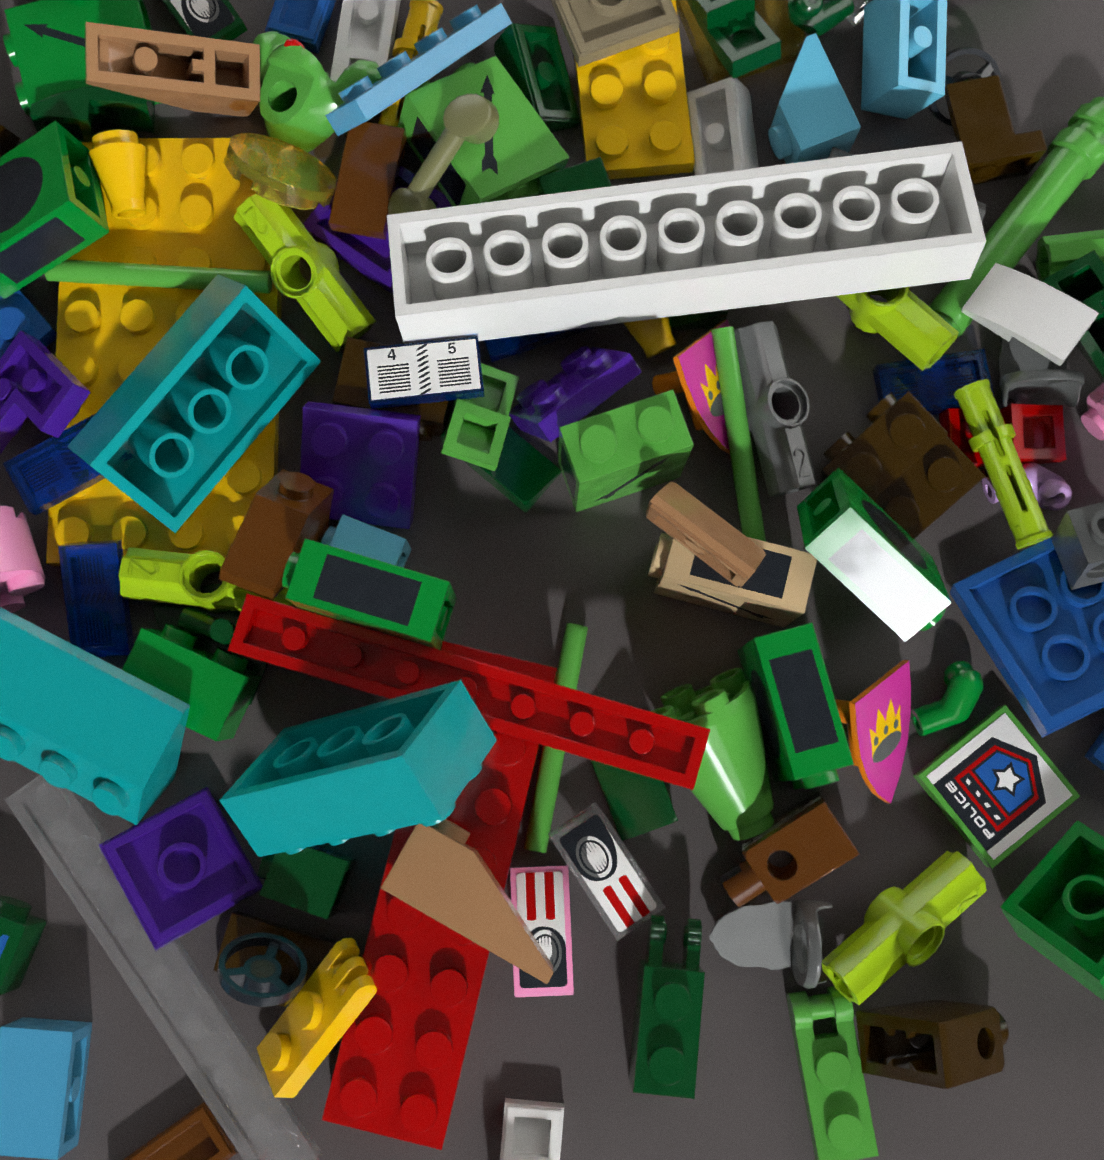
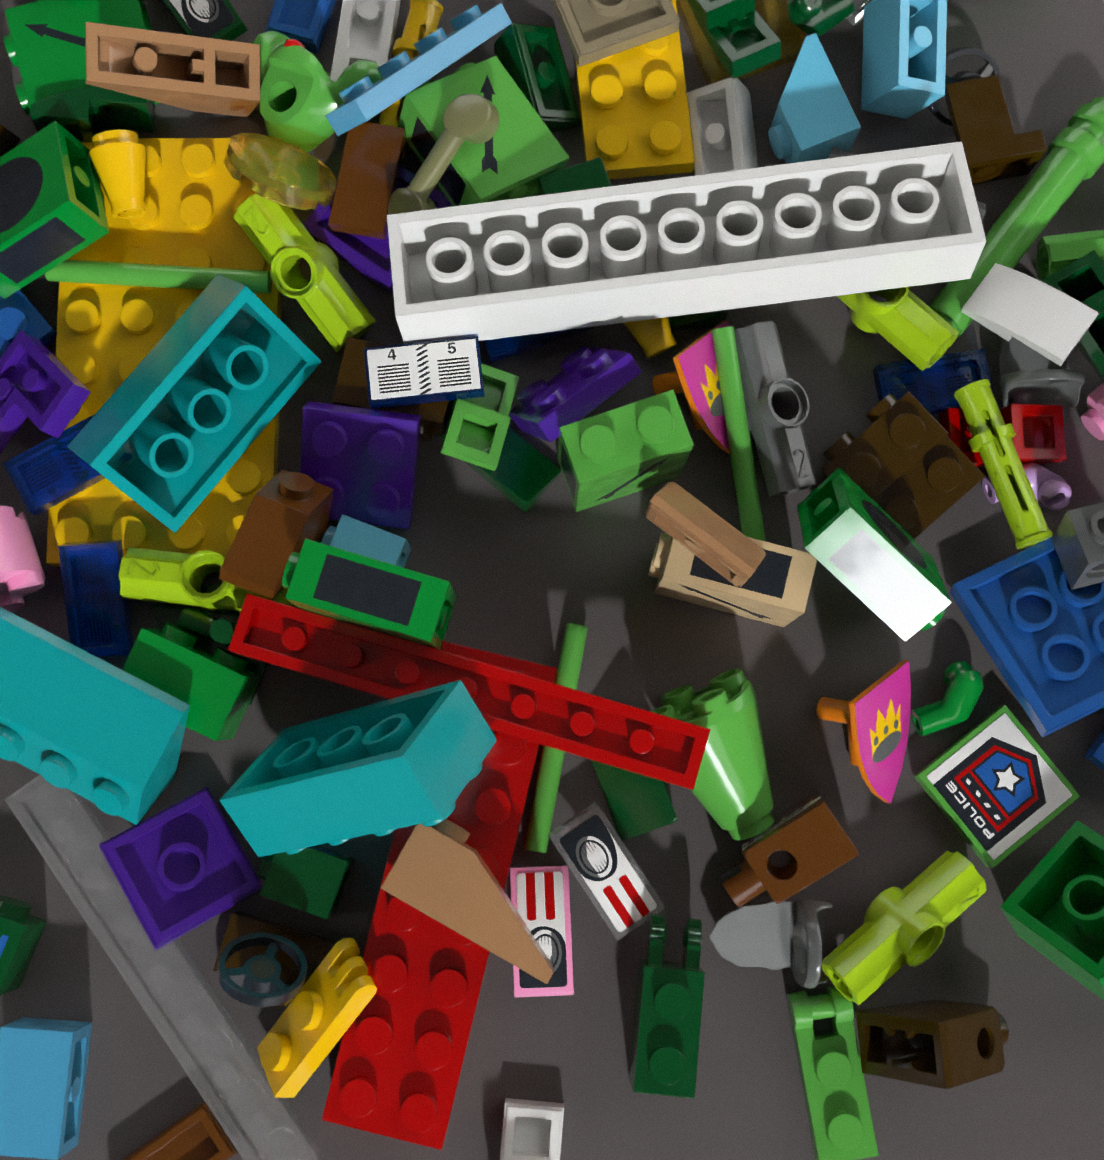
brick [737,623,854,790] -> none

